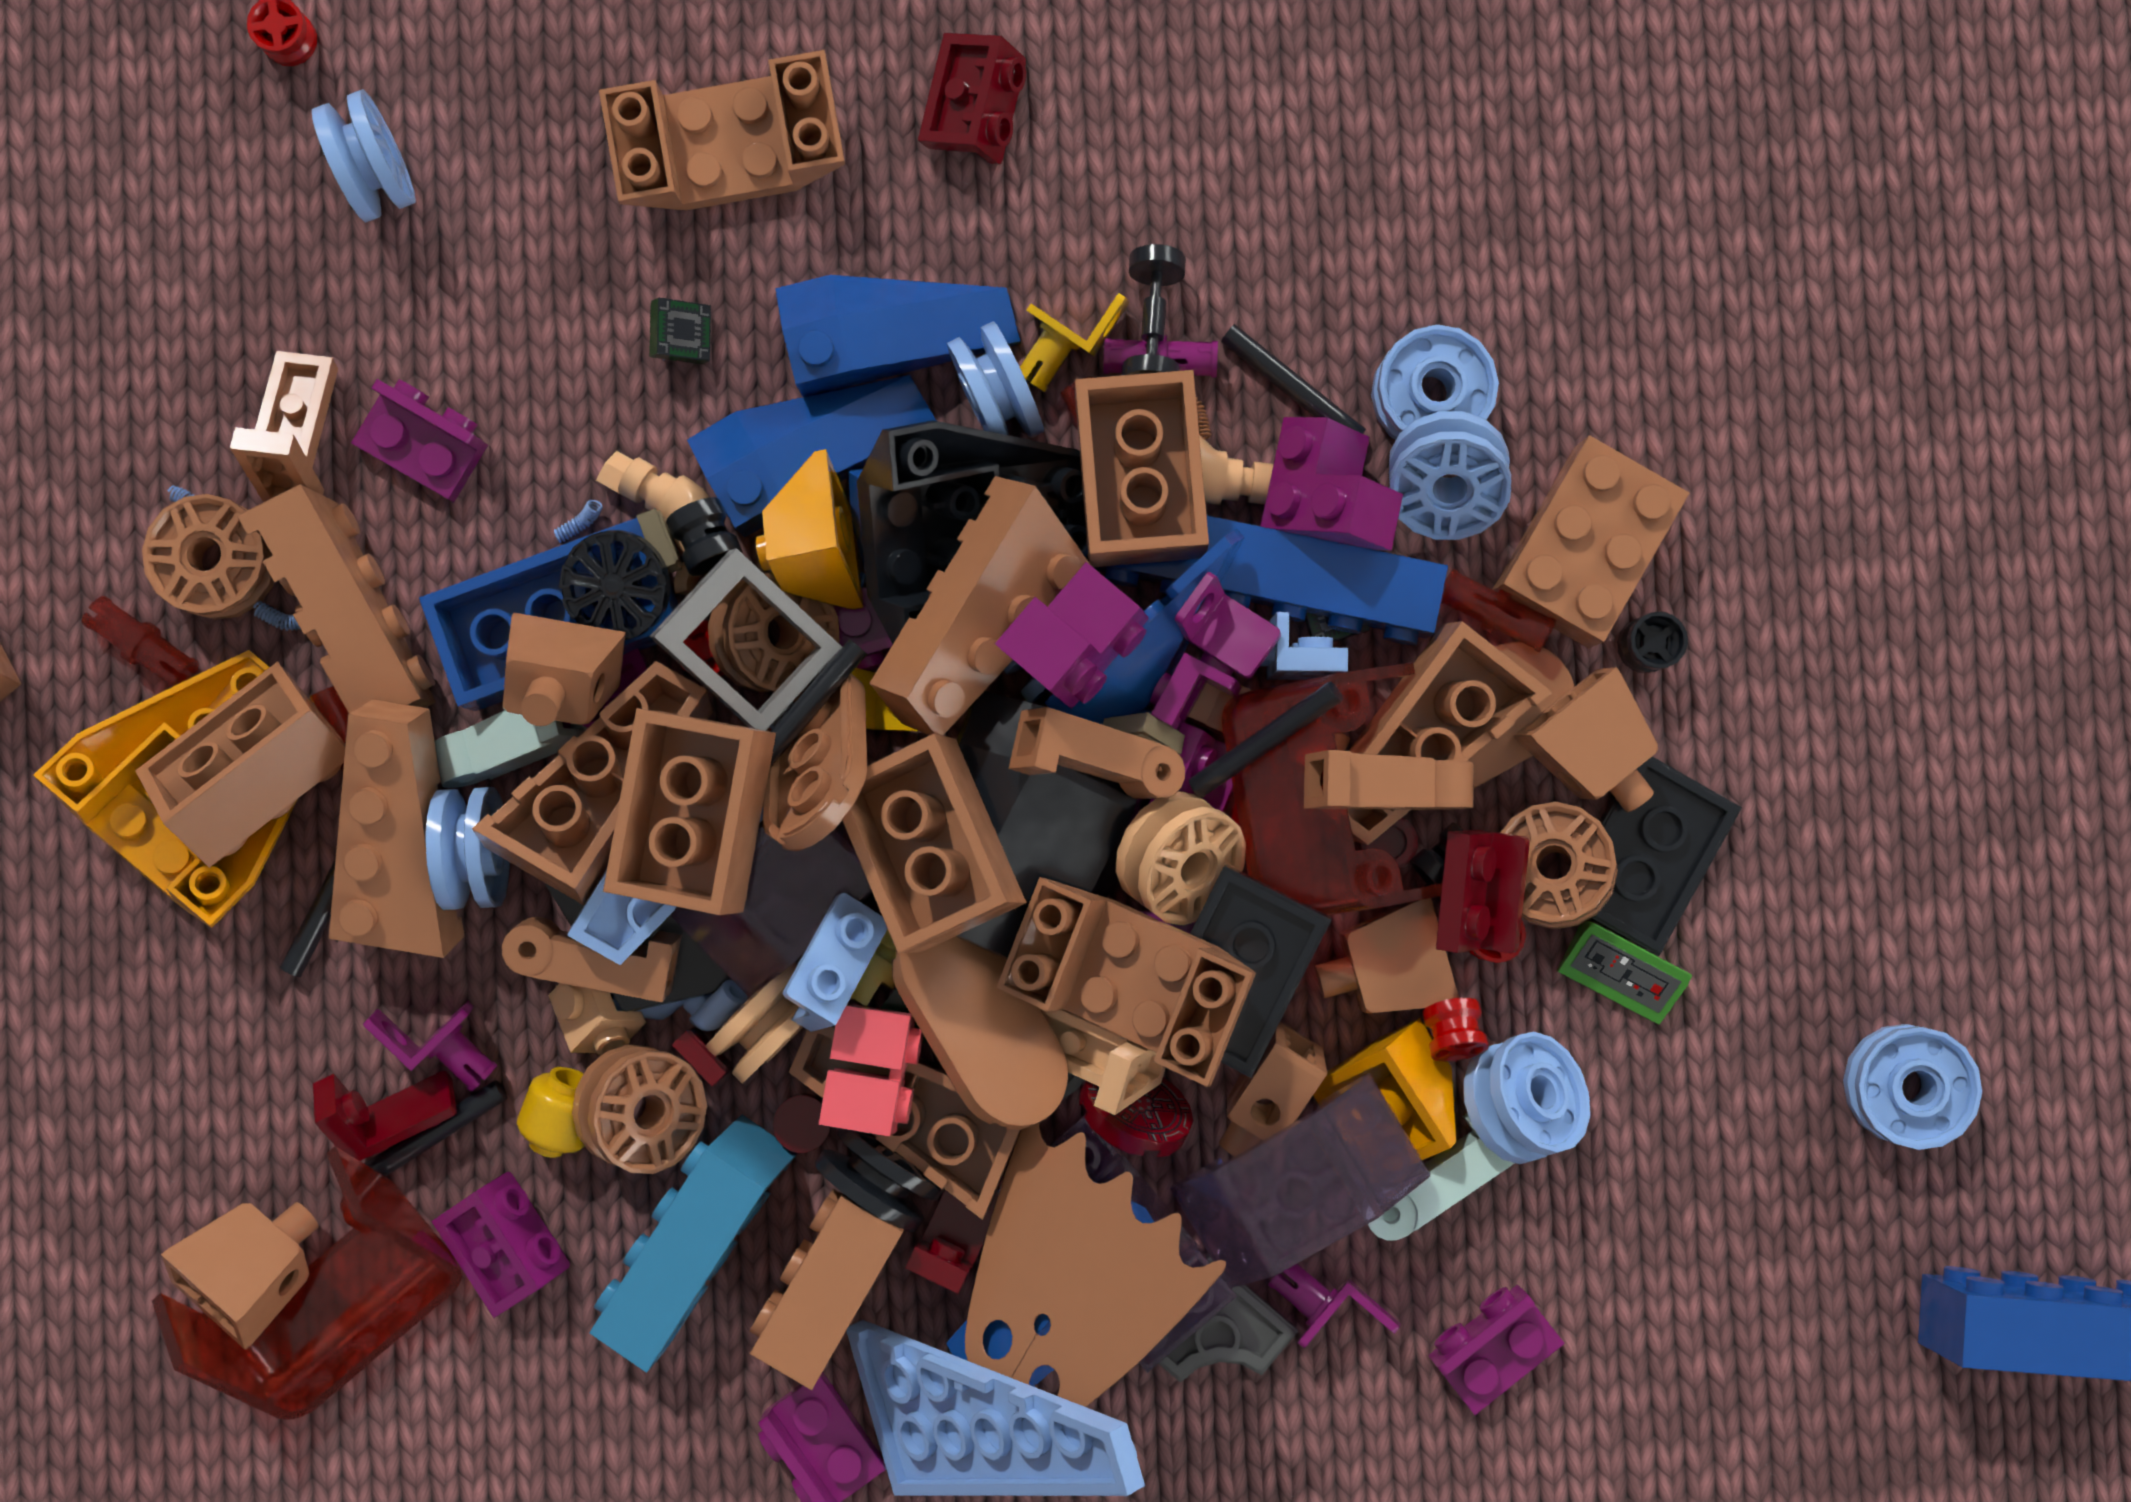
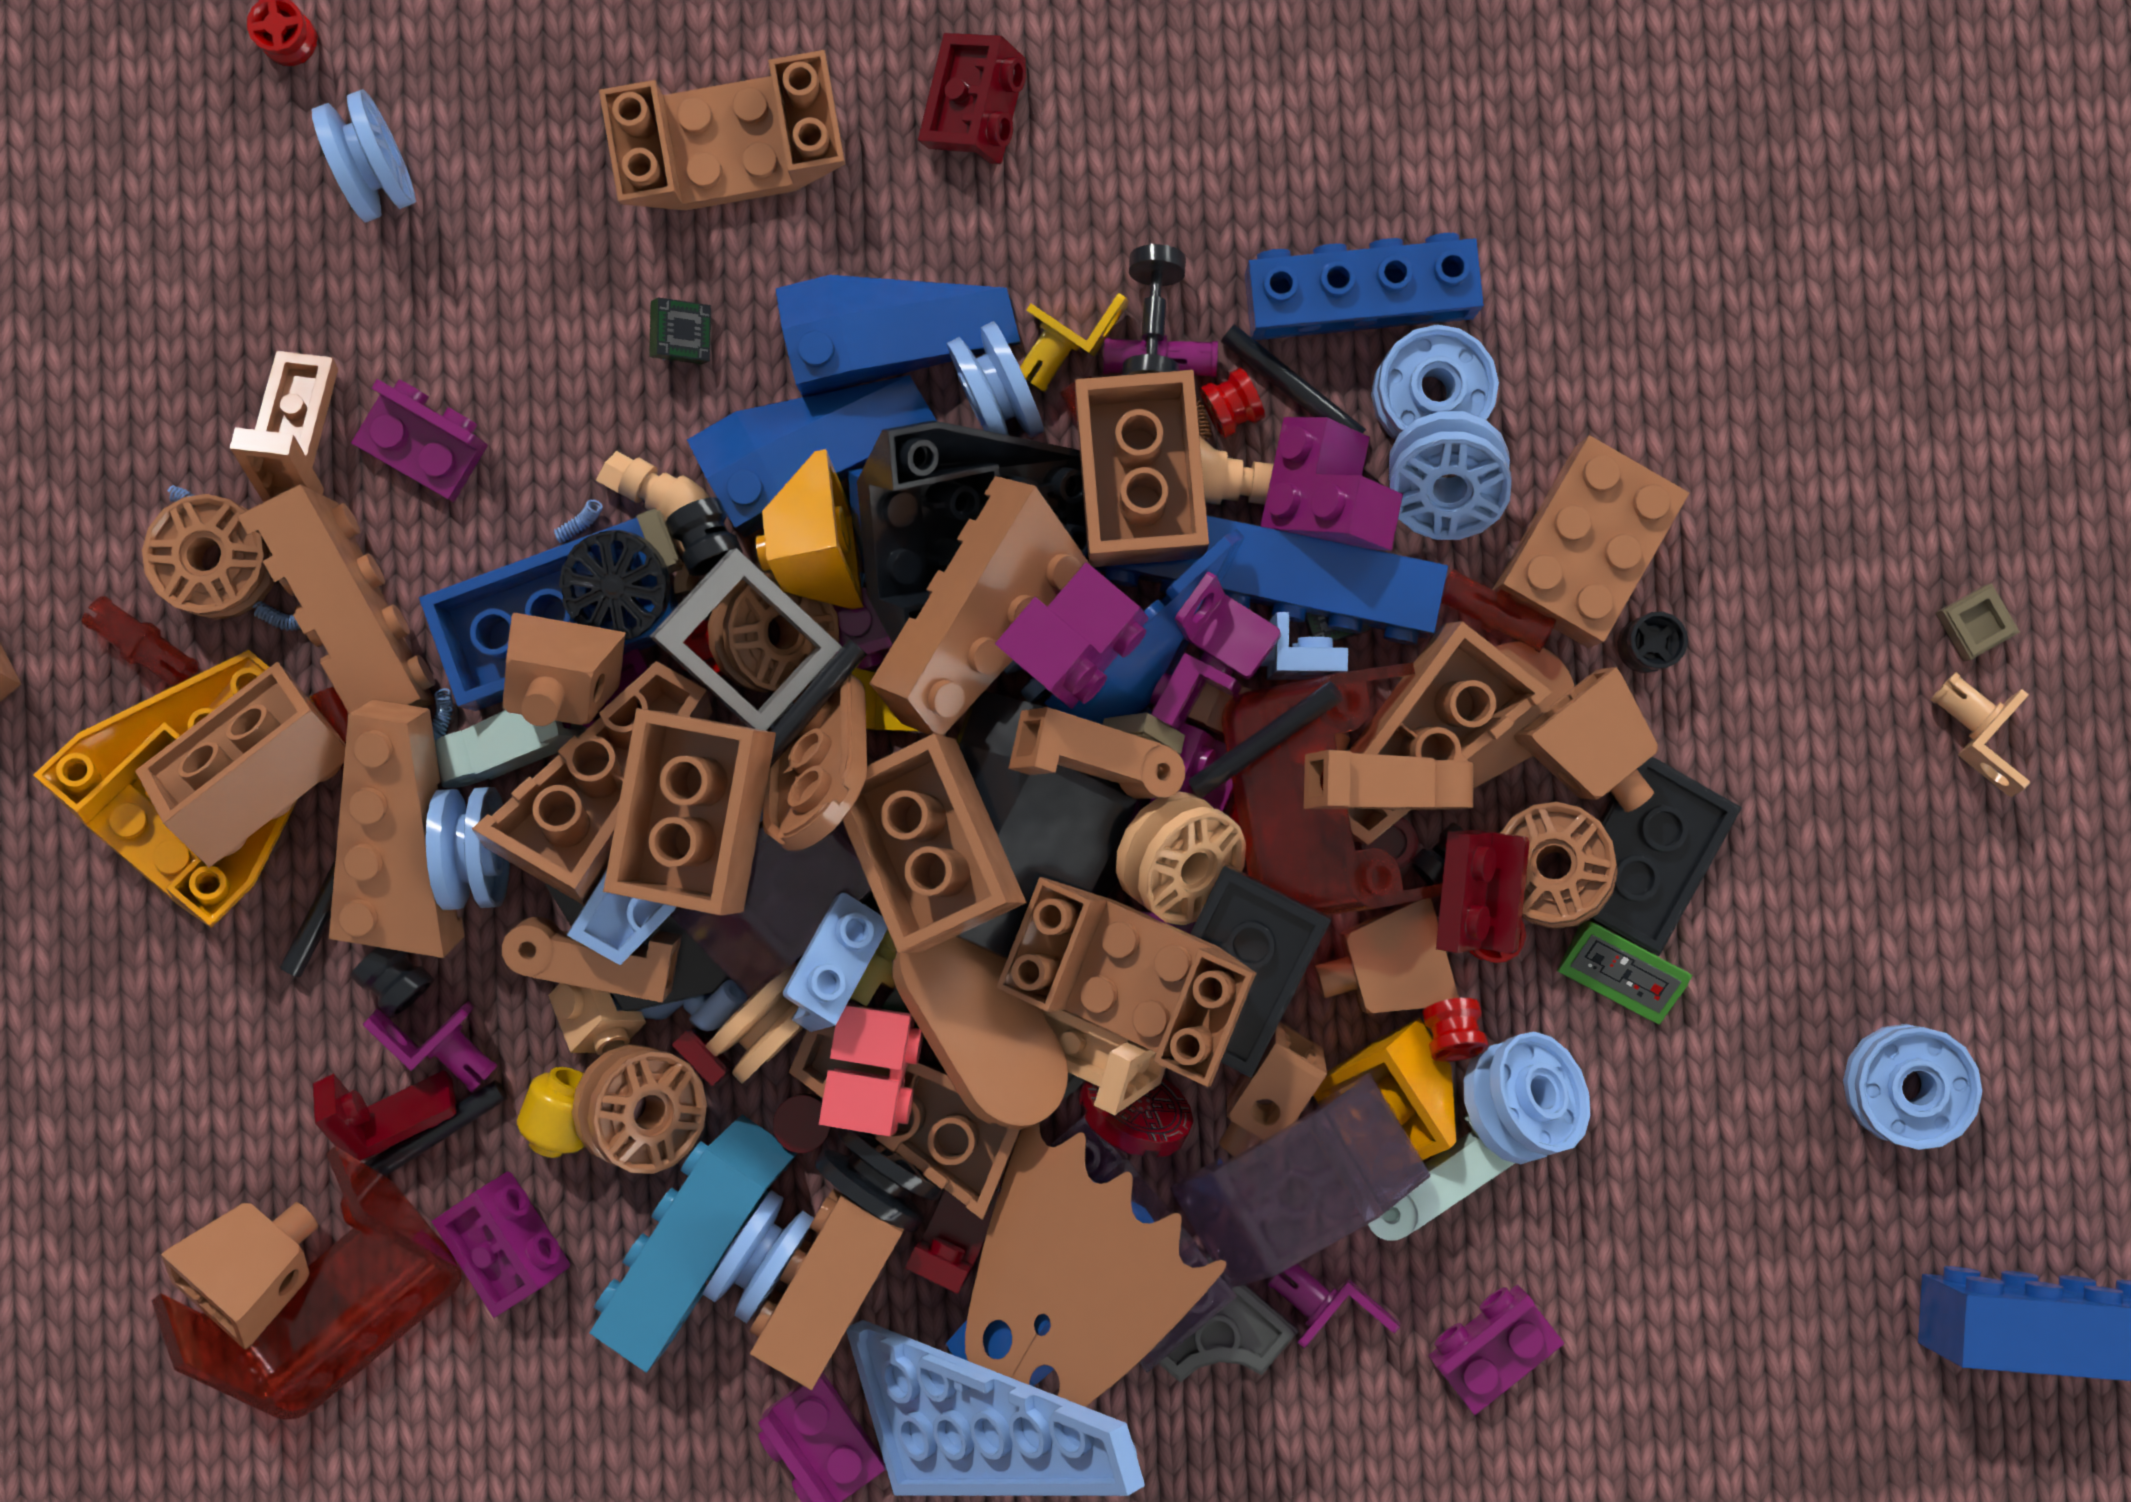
none -> black wheel [350,947,434,1019]
none -> light blue leg [432,688,453,741]
none -> light blue wheel [703,1190,814,1324]
none -> red wheel [1199,367,1266,439]
none -> blue brick [1244,233,1484,340]
none -> light nougat bracket [1930,672,2030,797]
none -> dark tan tile [1936,583,2020,662]

